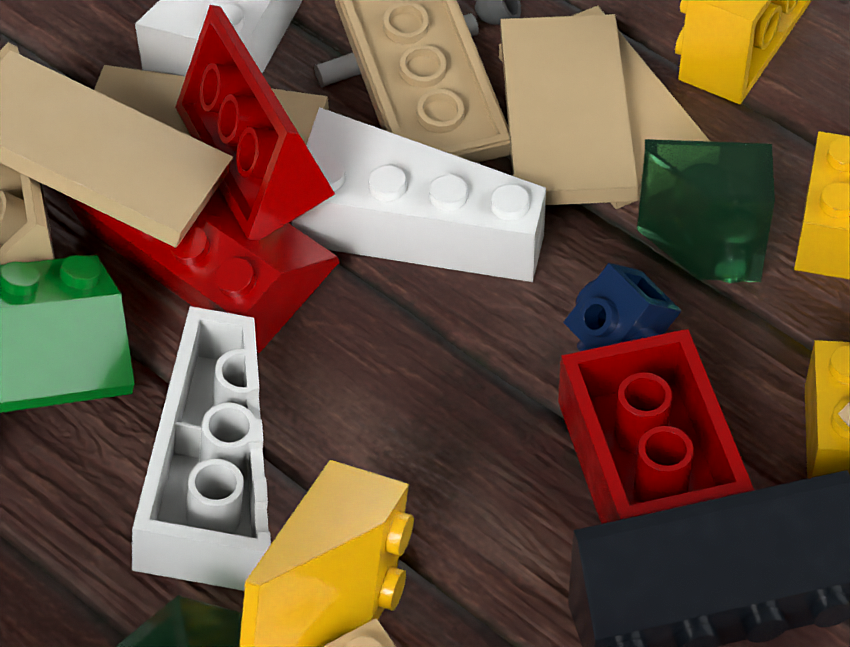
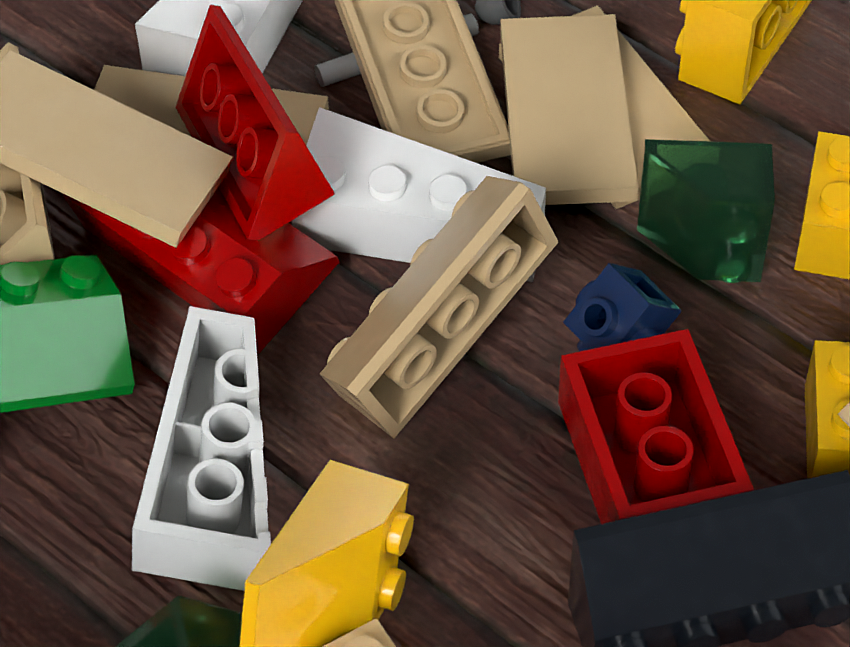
none -> tan slope [320,176,558,438]

